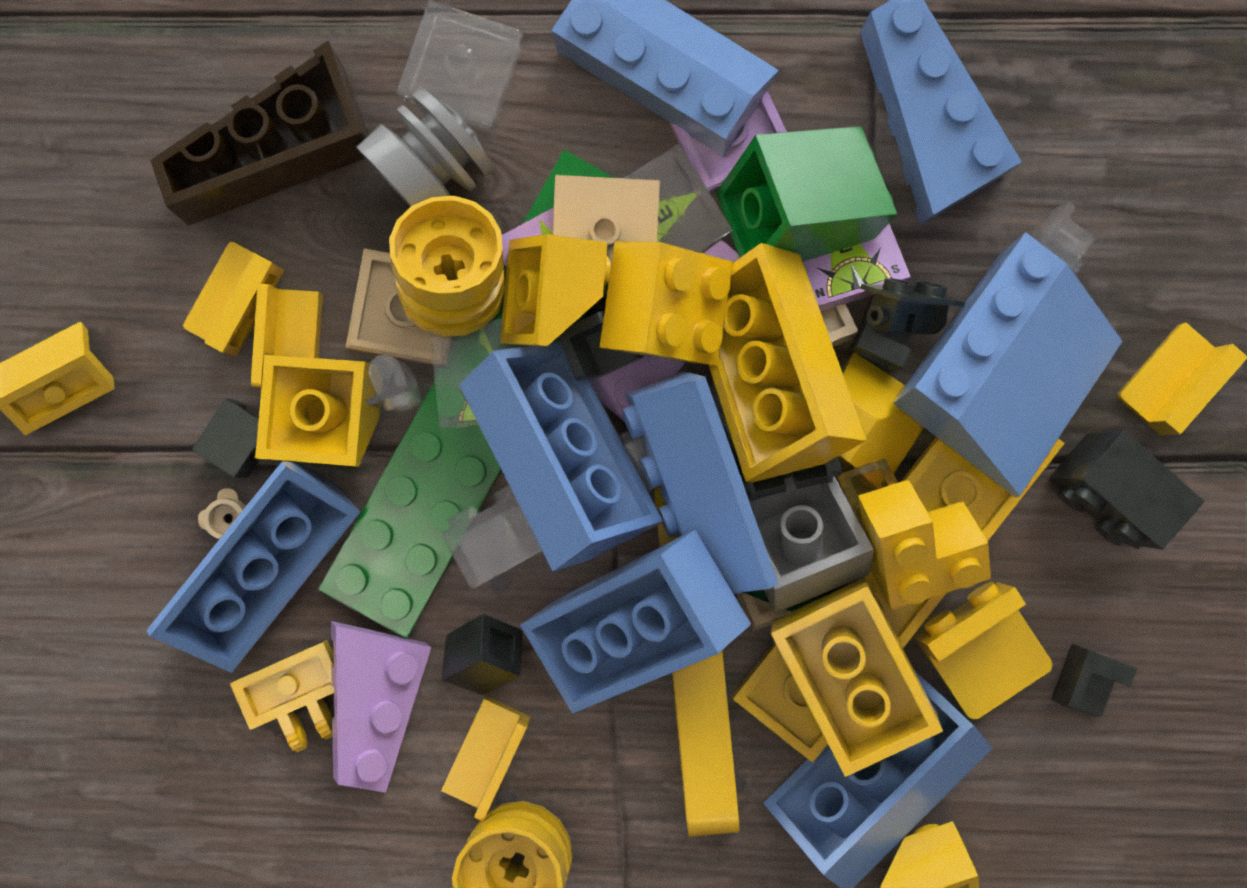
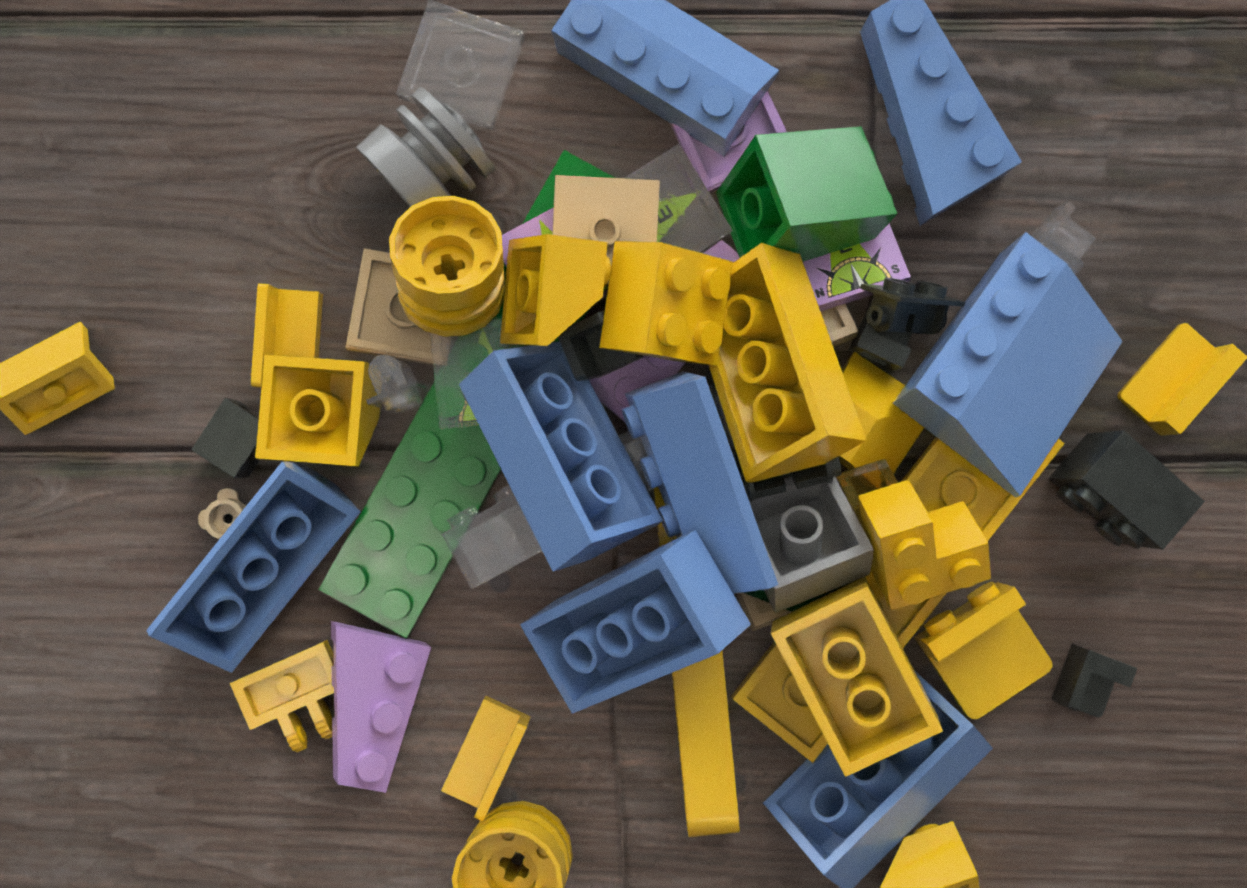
dark brown wedge [150,40,369,226] -> none
yellow panel [183,242,285,357] -> none
pearl dark grey panel [442,614,523,694] -> none

